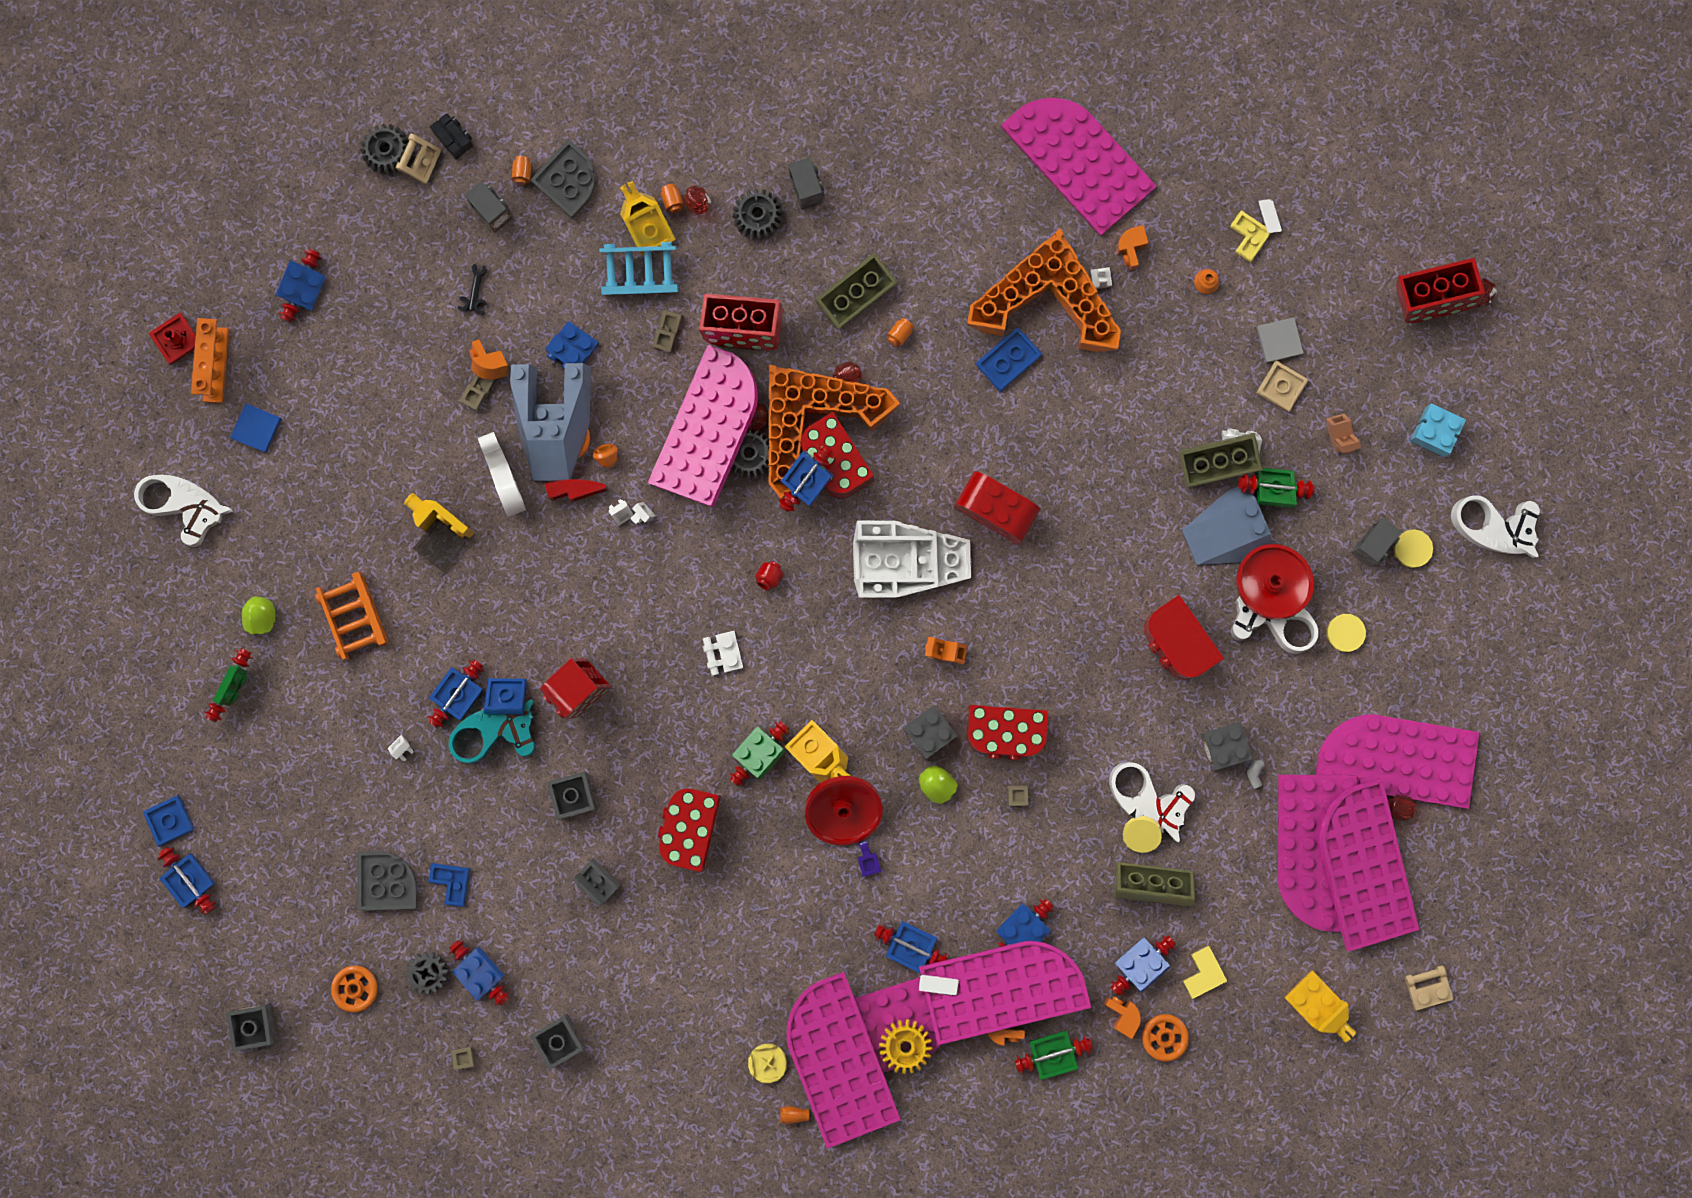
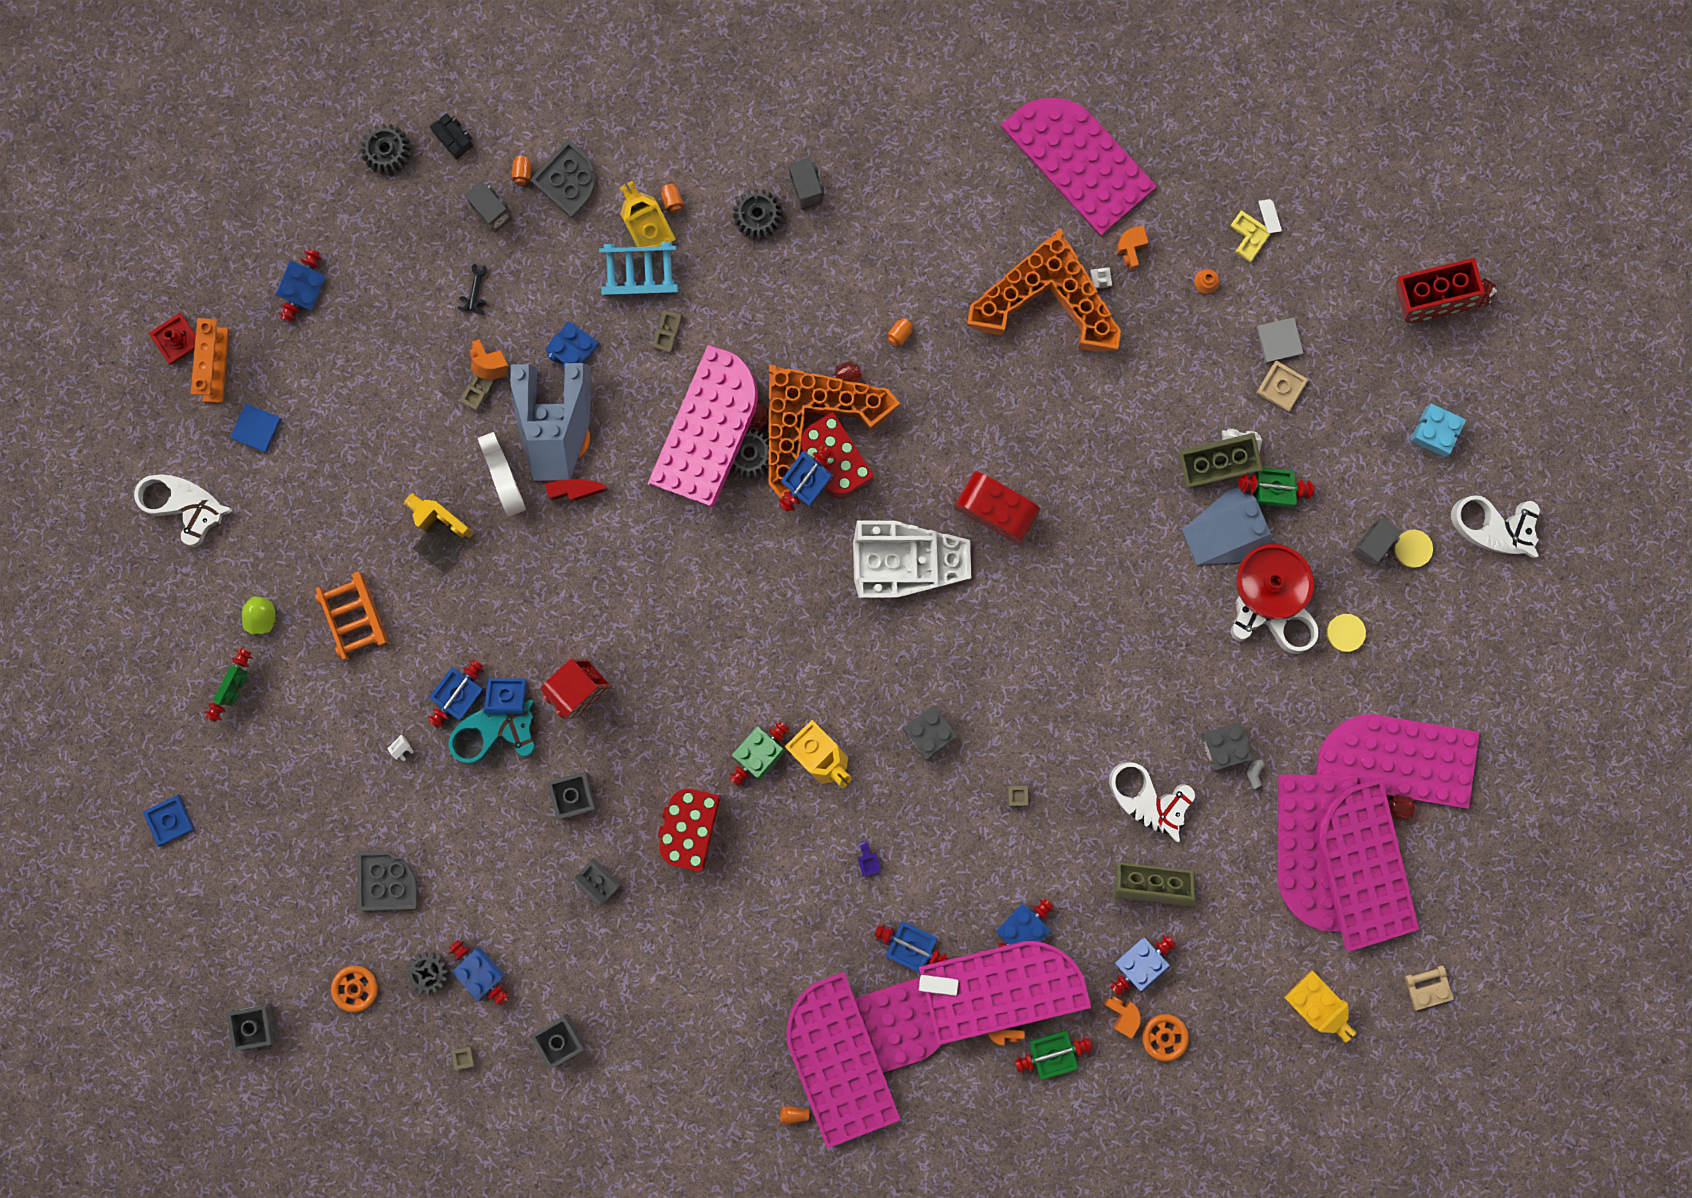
blue plate [157,847,216,915] -> none
tan plate [395,134,441,184] -> none
blue tile [428,863,470,907] -> none
orange cone [593,444,618,468] -> none
white tile [609,499,634,526] -> none
white tile [631,502,656,524] -> none
clear red head [683,185,711,215] -> none
red brick [699,294,783,351] -> none
white plate [703,631,743,676] -> none
light yellow tile [748,1043,787,1083] -> none
red head [755,561,783,591] -> none
red dish [804,776,883,845] -> none
olive brick [815,252,898,330] -> none
yellow gear [879,1019,932,1074] -> none
lime hair [918,765,958,804] -> none
orange brick [925,637,967,664] -> none
red brick [966,705,1048,760] -> none
blue tile [975,327,1043,392] -> none
light yellow tile [1123,816,1162,853] -> none
red brick [1144,595,1224,680] -> none
light yellow tile [1183,946,1227,999] -> none
nougat brick [1326,414,1361,453] -> none

